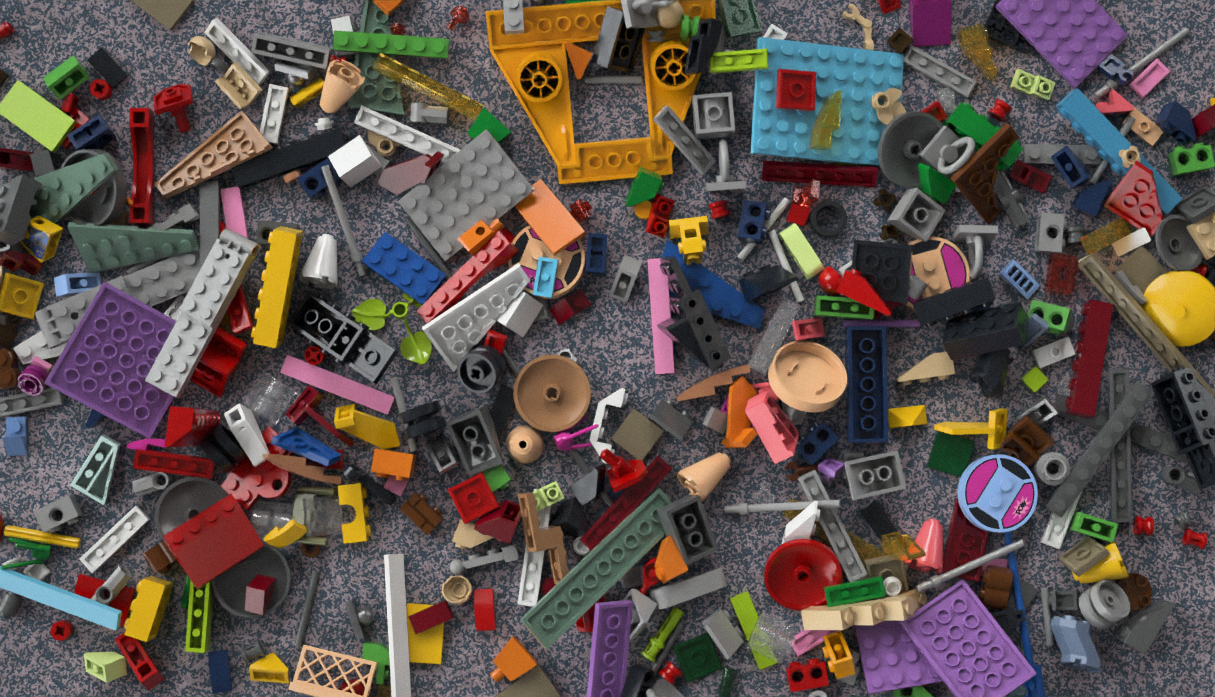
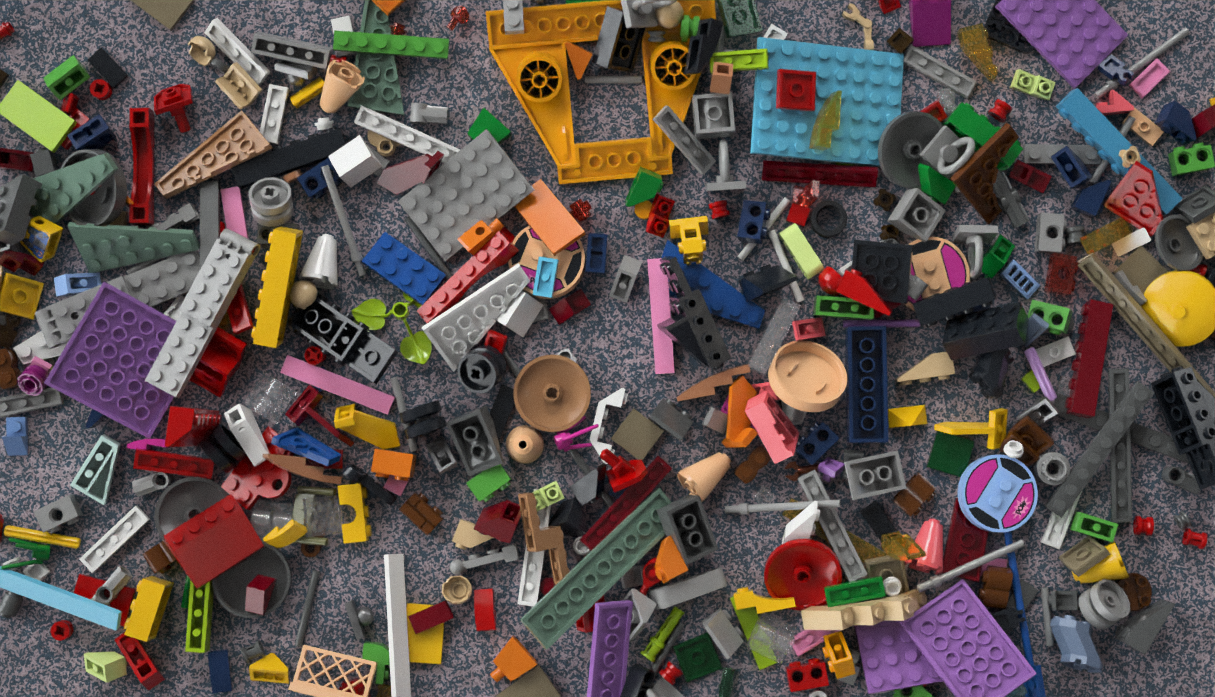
clear yellow plate [372,53,483,120] -> none
red tile [448,472,500,524] -> none
tan plate [871,88,906,125] -> none
none -> light grey wheel [249,177,294,227]
none -> tan hair [289,280,317,309]
none -> nougat brick [710,62,733,94]
none -> yellow slope [733,587,796,614]
none -> reddish brown brick [734,446,771,484]
none -> reddish brown brick [892,472,936,516]
none -> green slope [981,234,1015,279]
none -> white plate [1004,440,1023,458]
none -> lavender axle [1024,347,1057,401]

